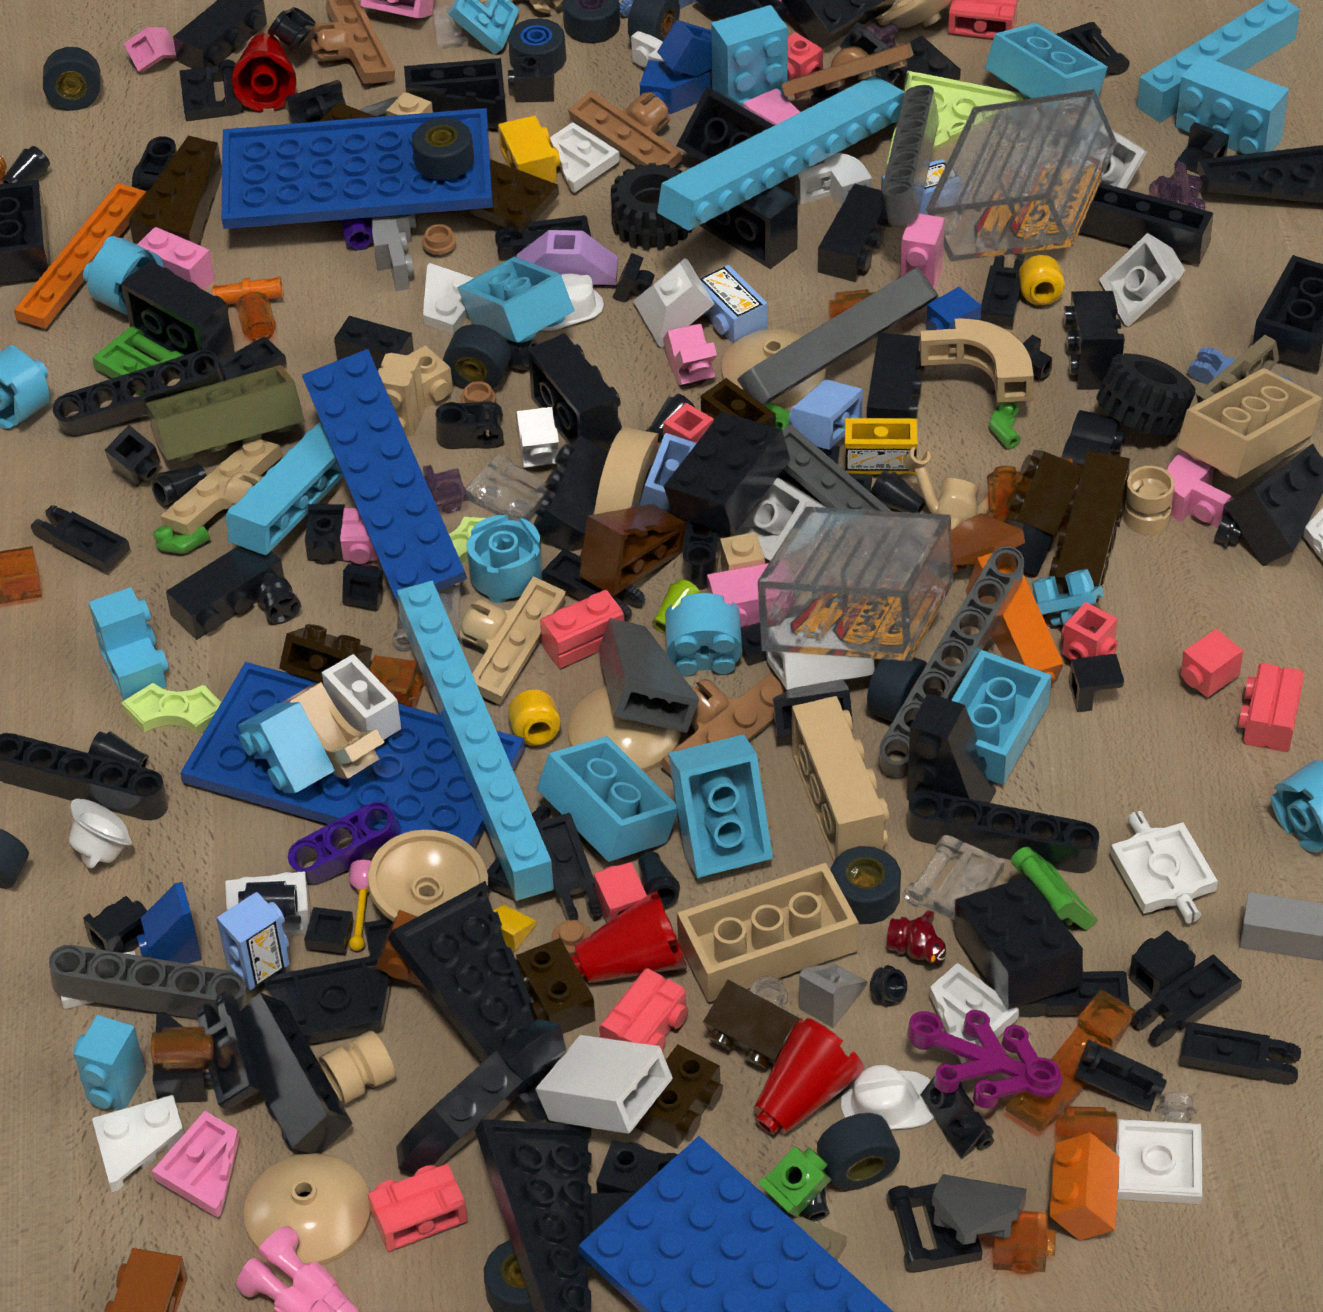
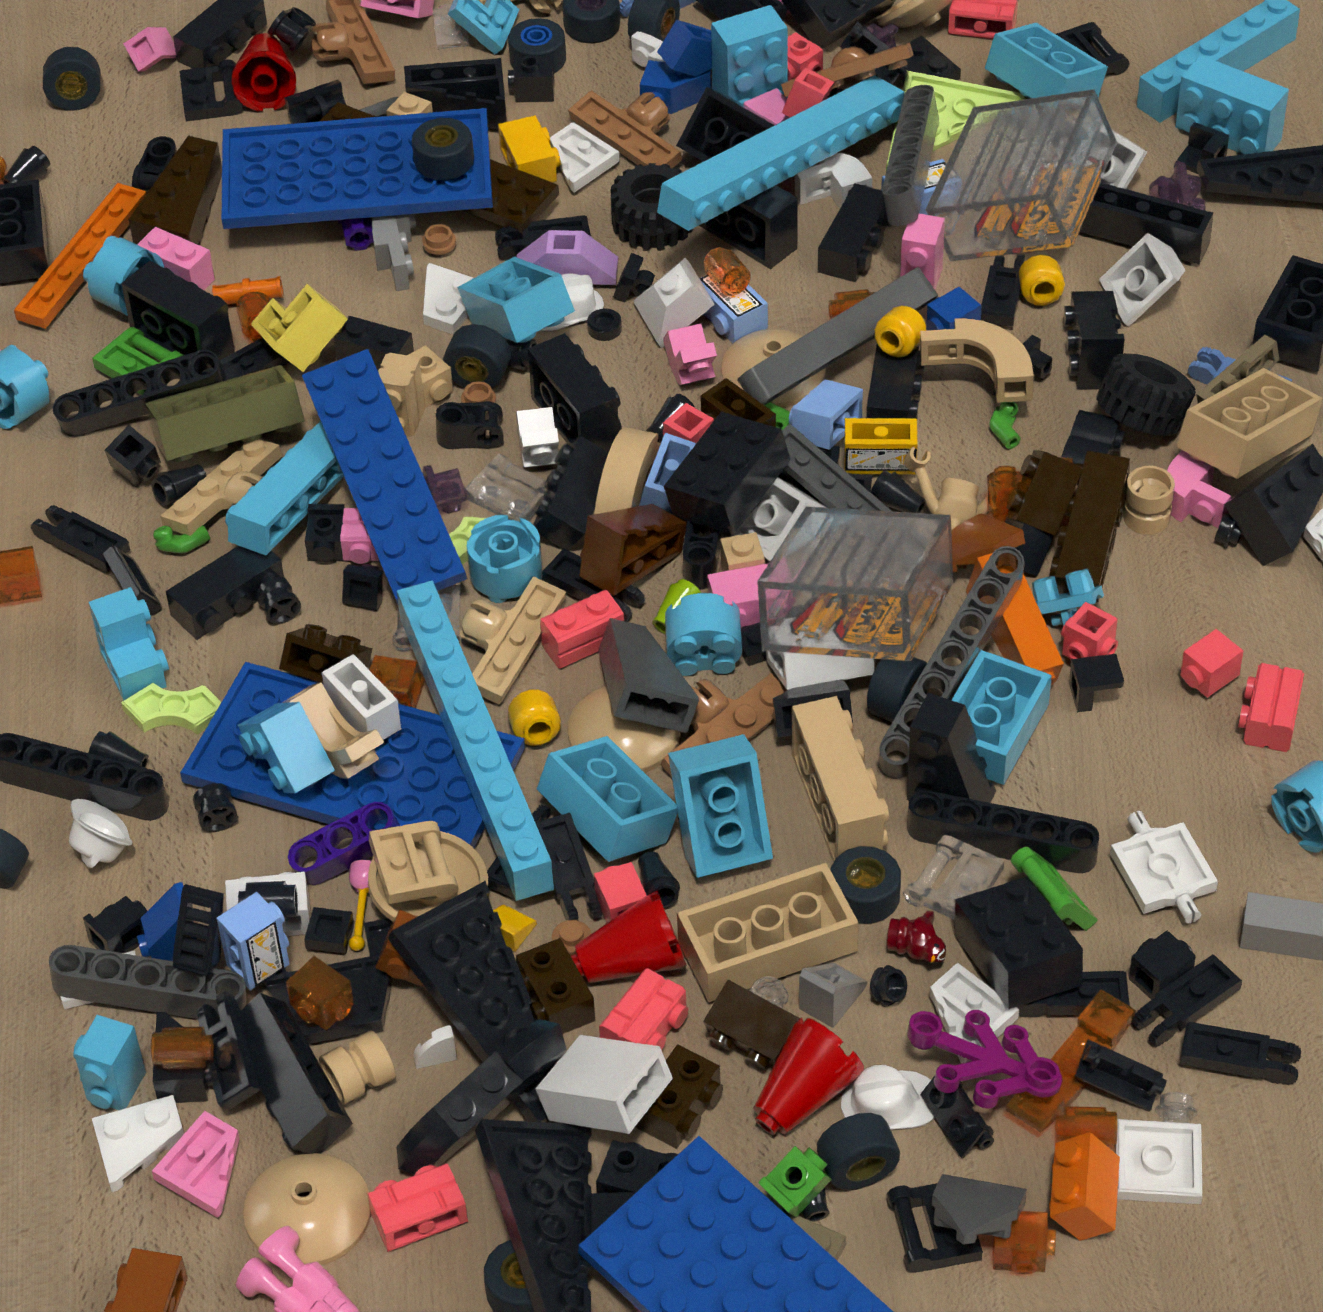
none -> black tile [103,546,162,616]
none -> black slope [173,884,224,975]
none -> black wheel [193,783,238,832]
none -> light yellow brick [251,284,348,372]
none -> clear orange brick [286,956,354,1031]
none -> tan plate [369,821,459,904]
none -> white tile [414,1025,457,1069]
none -> black tile [587,308,622,341]
none -> clear orange brick [704,247,751,296]
none -> coral brick [781,67,834,117]
none -> yellow head [874,305,926,358]

